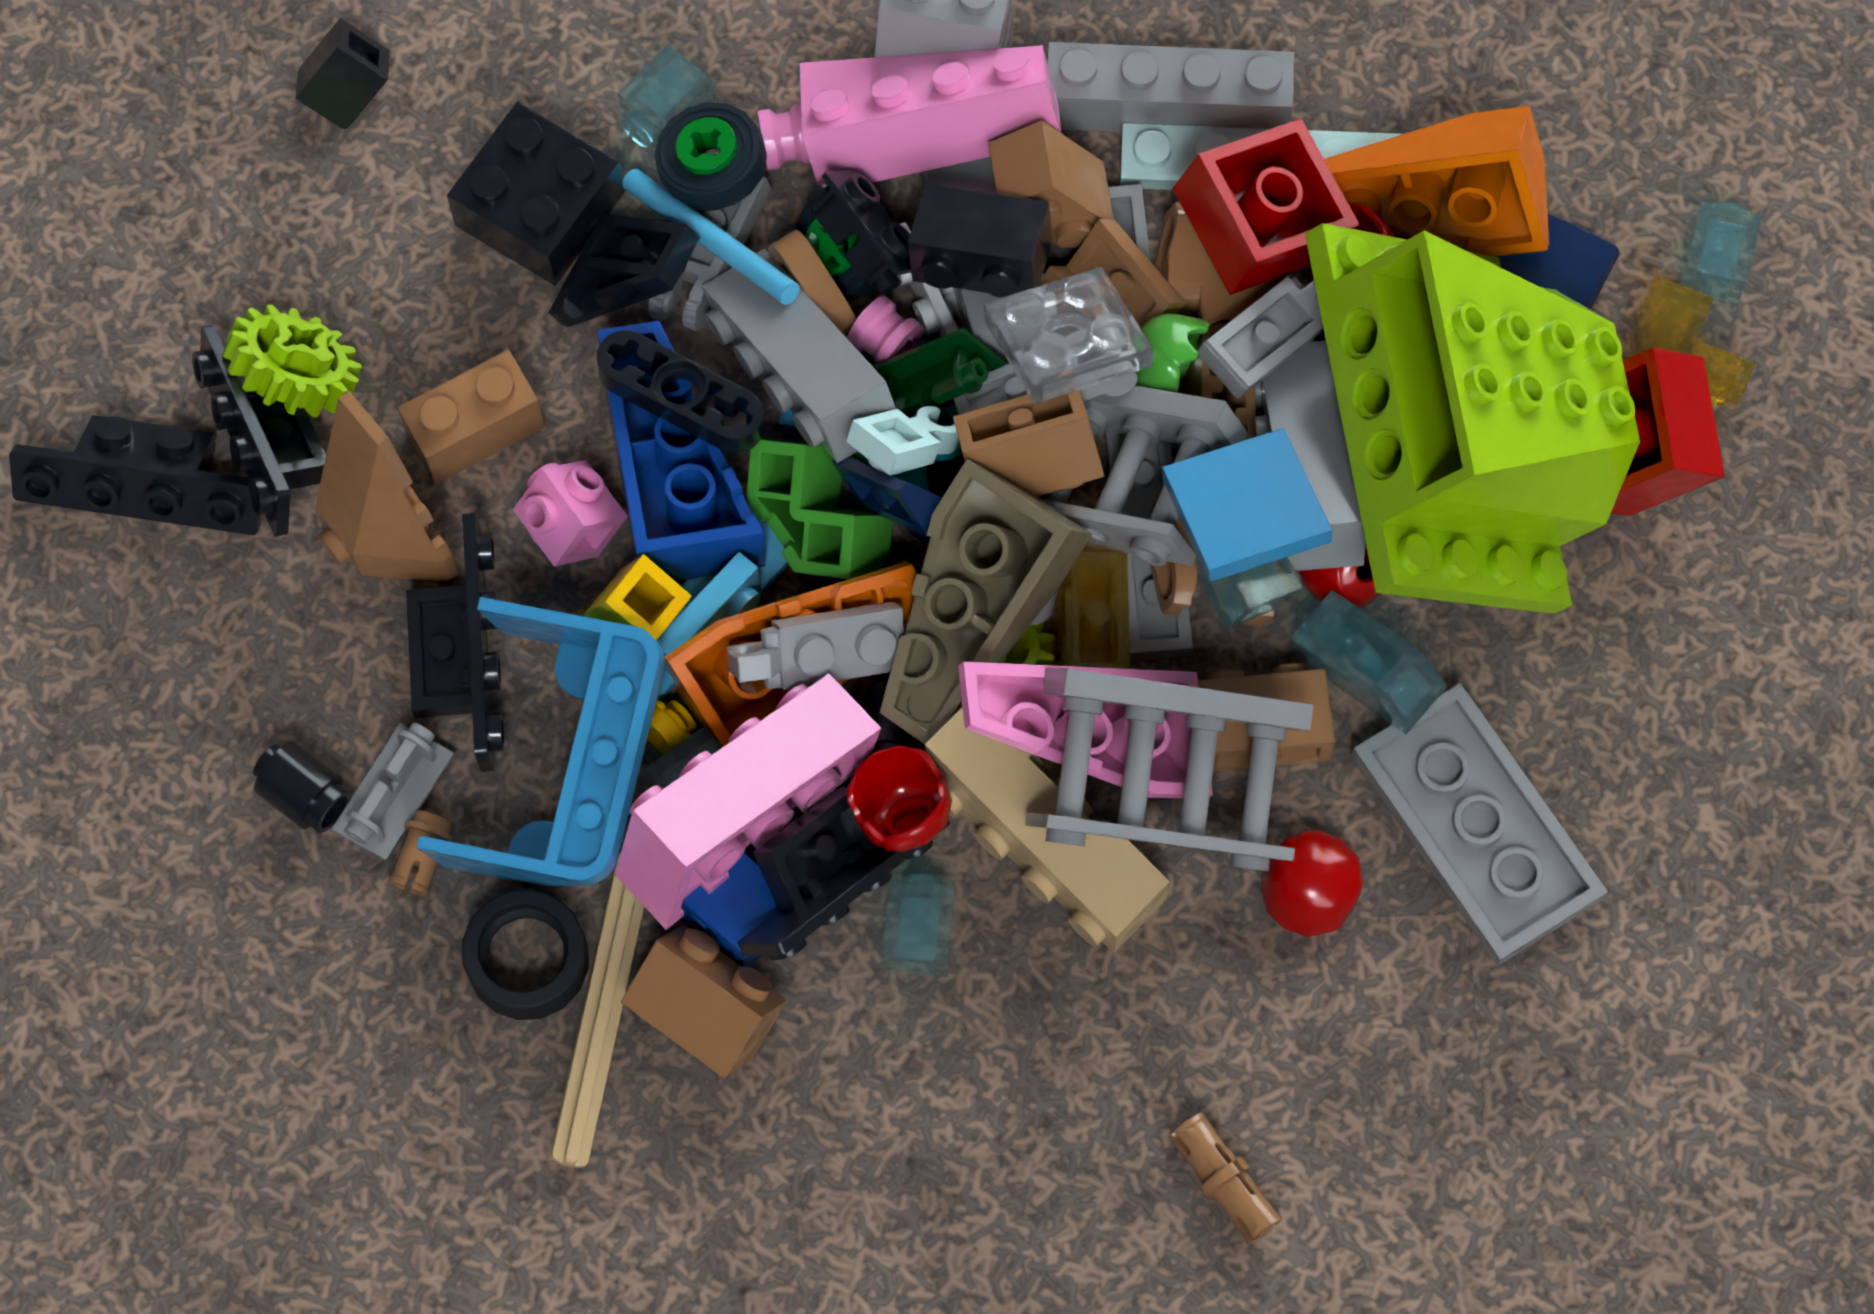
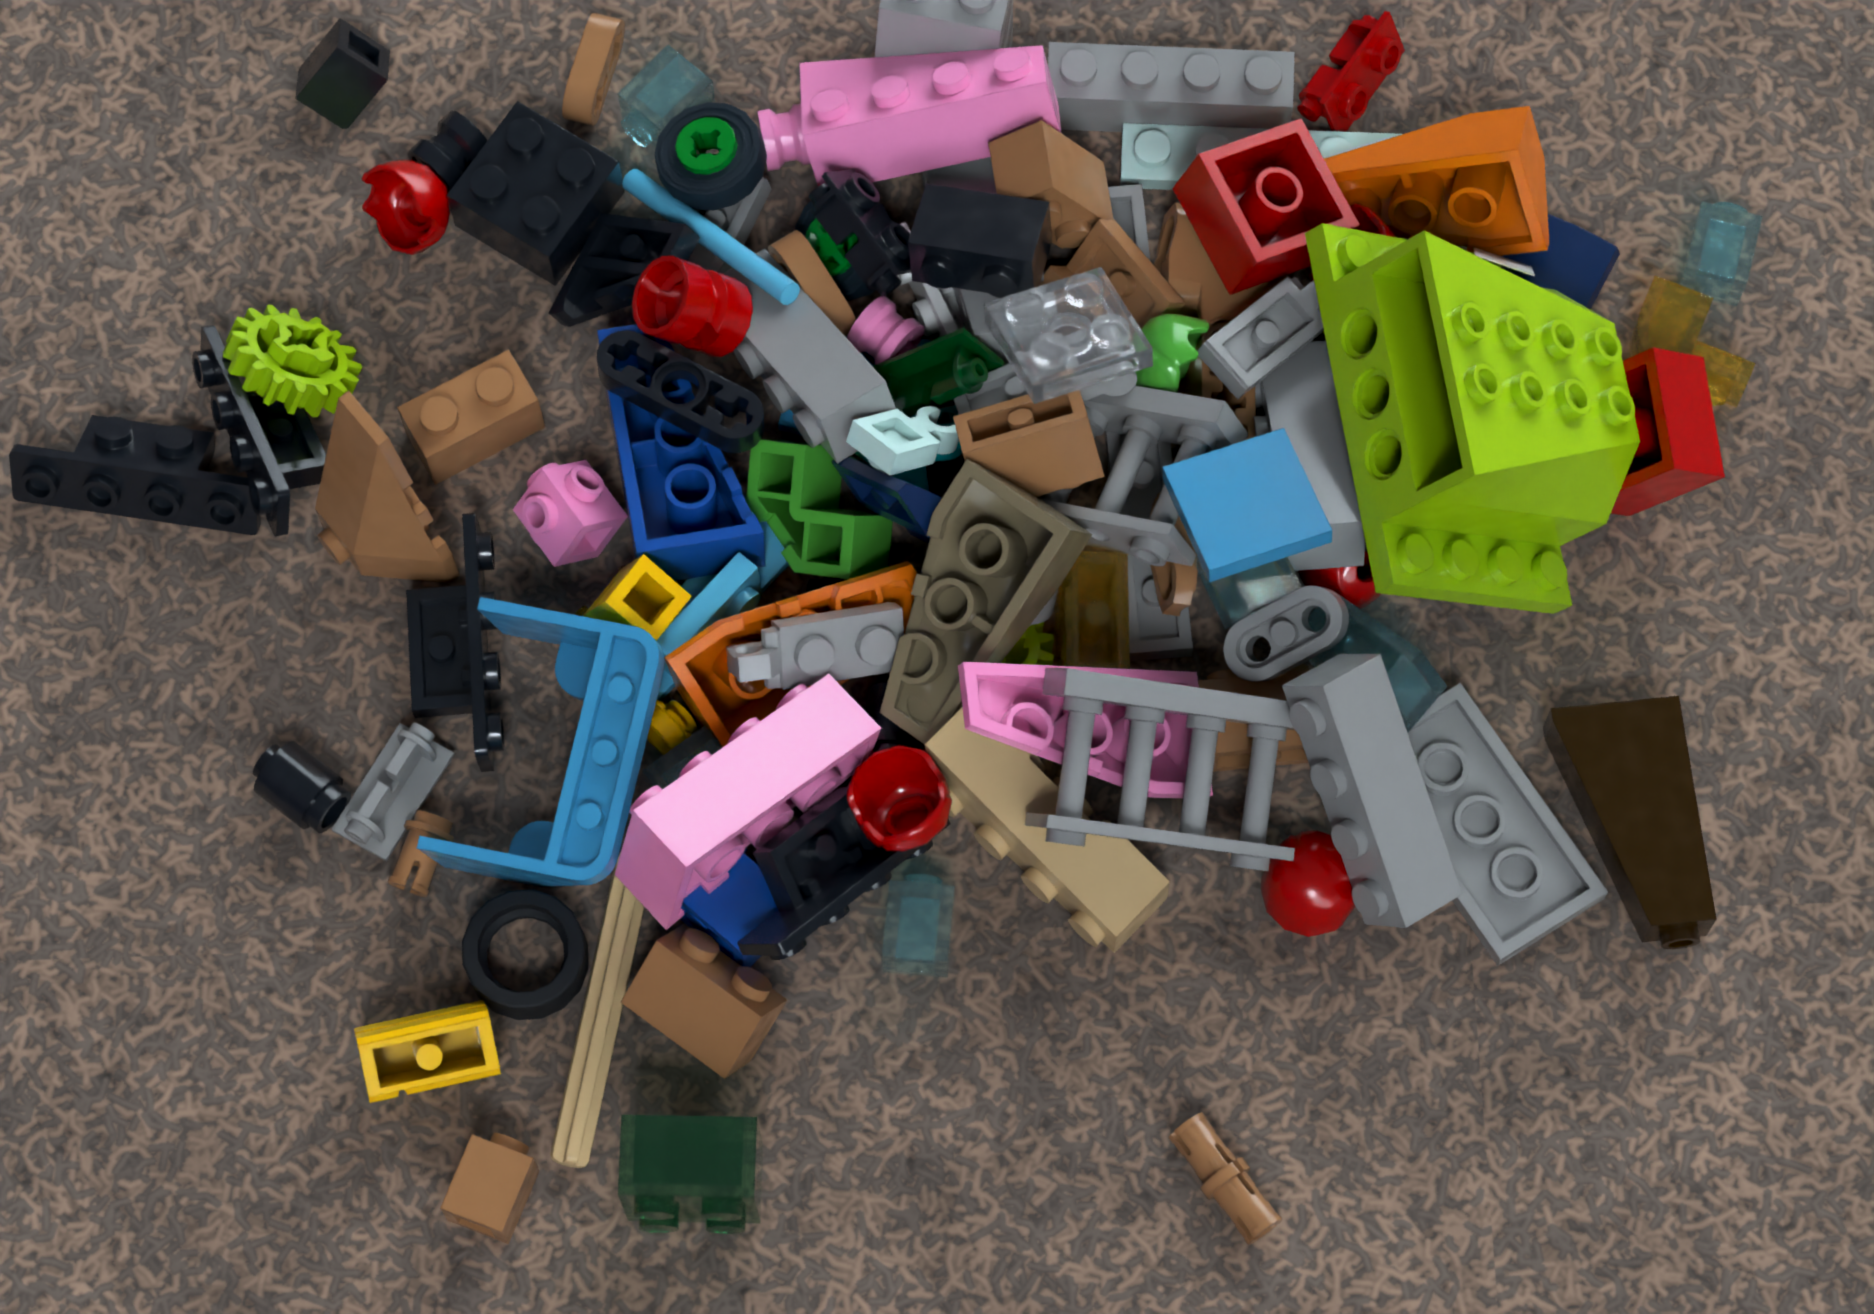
none -> yellow brick [354,1000,501,1103]
none -> red hair [361,160,450,255]
none -> black wheel [407,110,488,193]
none -> medium nougat brick [440,1133,539,1244]
none -> medium nougat beam [562,13,625,126]
none -> clear green brick [618,1115,763,1234]
none -> red wheel [632,256,753,357]
none -> light grey plate [1223,586,1349,681]
none -> light grey brick [1282,654,1462,928]
none -> red hinge [1297,11,1405,132]
none -> white sticker [1473,247,1535,276]
none -> dark brown slope [1543,696,1717,949]

